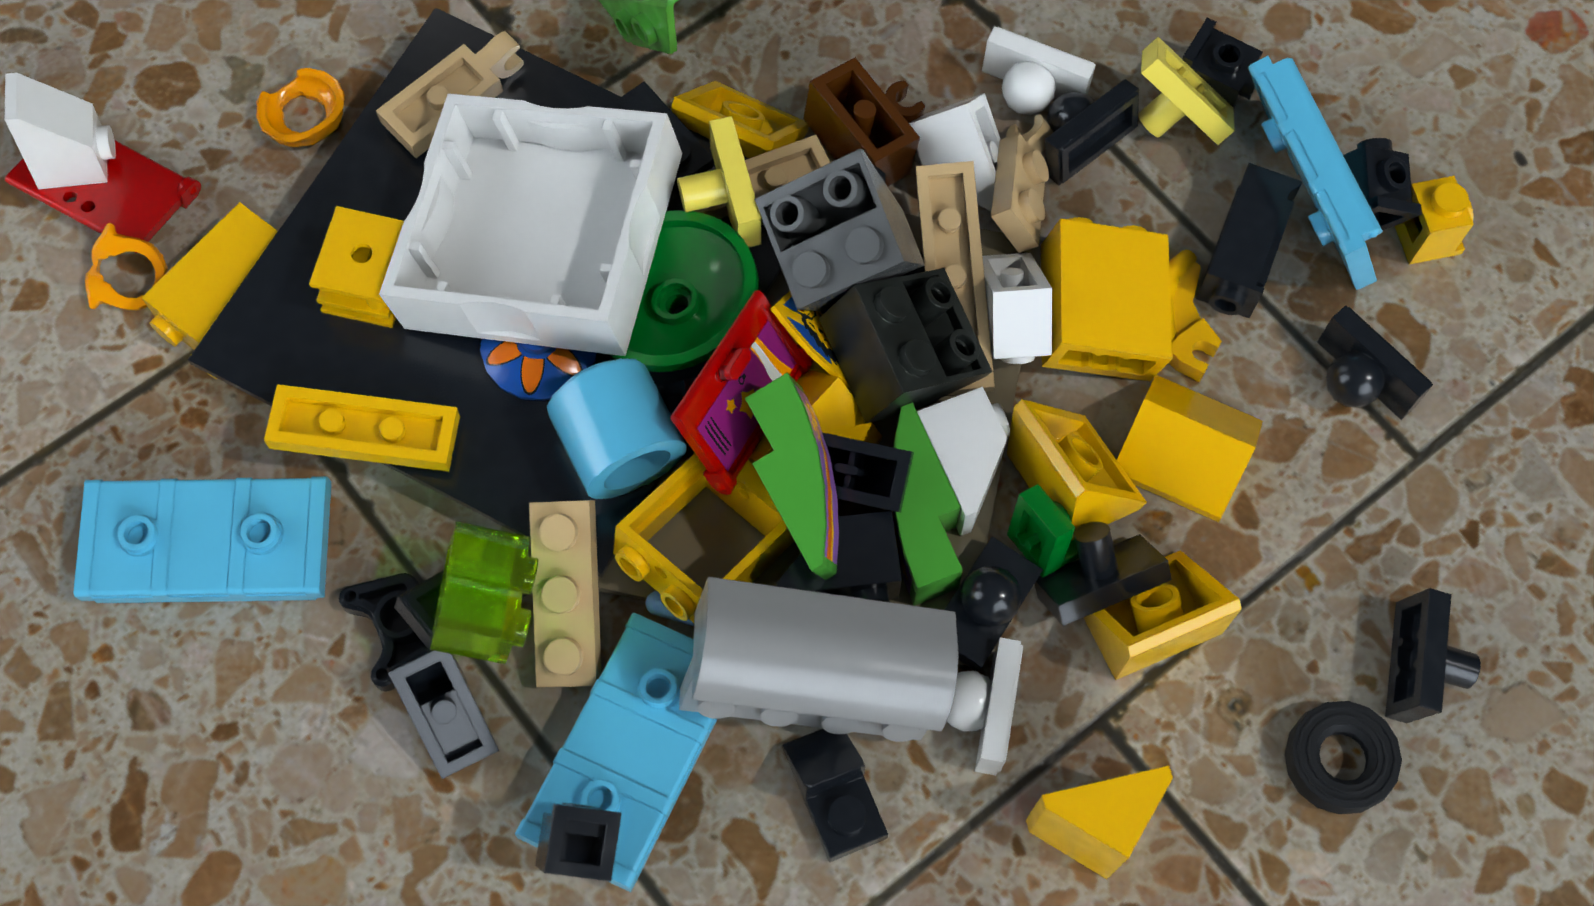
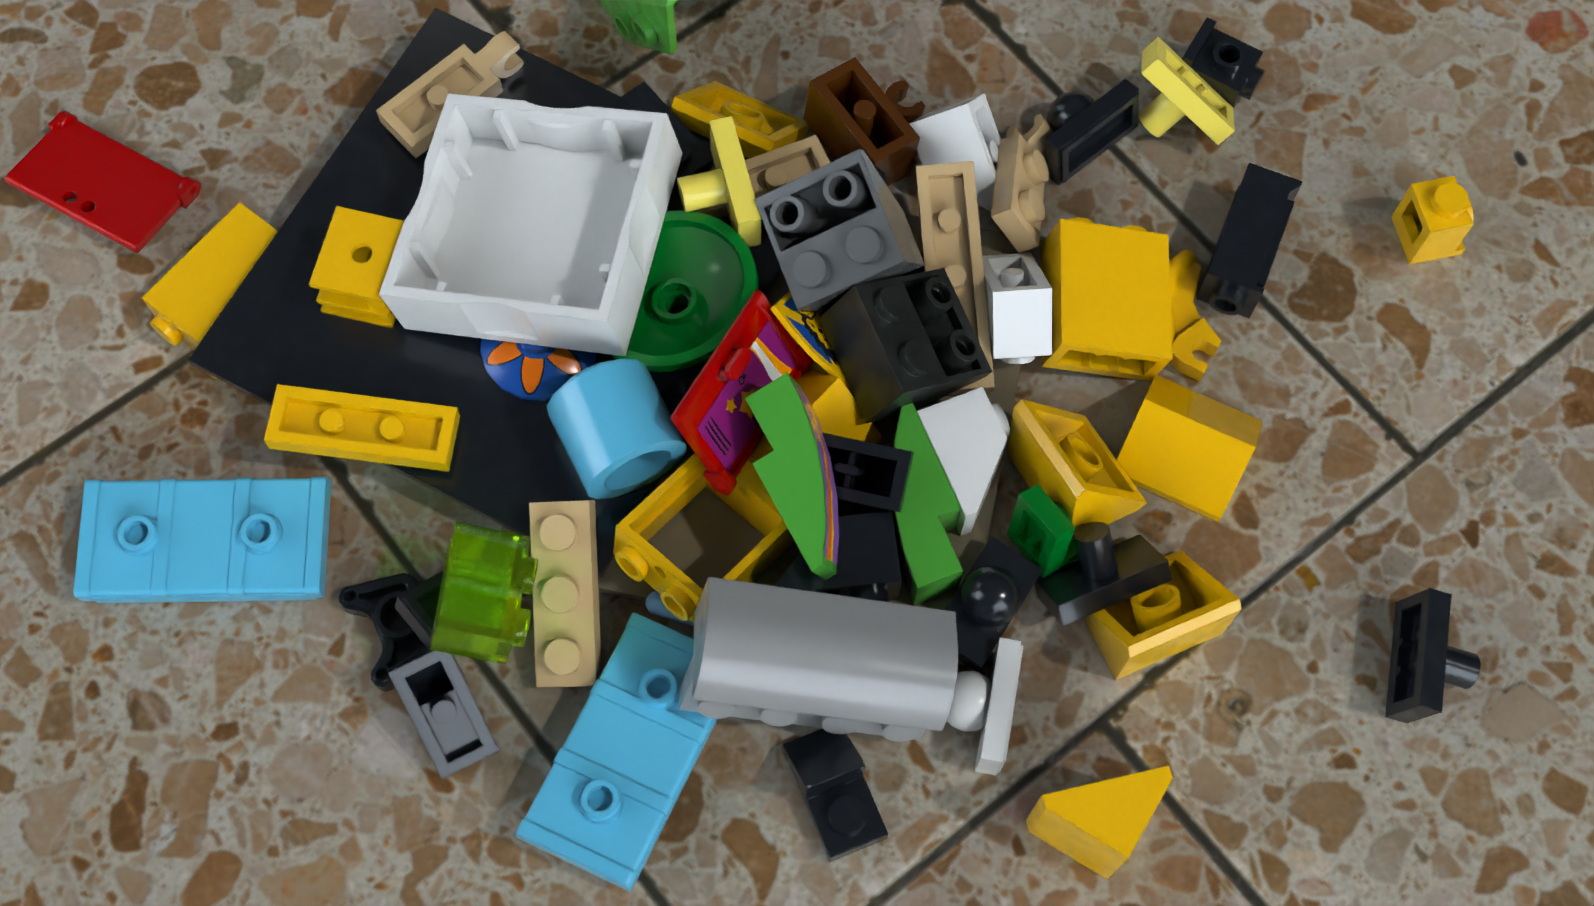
white slope [4,73,116,190] -> none
light orange piece [85,223,168,311] -> none
light orange piece [256,68,345,147] -> none
black brick [535,803,622,881] -> none
white tile [982,26,1096,115] -> none
medium azure container [1248,56,1383,290] -> none
black tyre [1284,701,1402,814] -> none
black tile [1317,306,1433,420] -> none
black brick [1343,138,1422,231] -> none

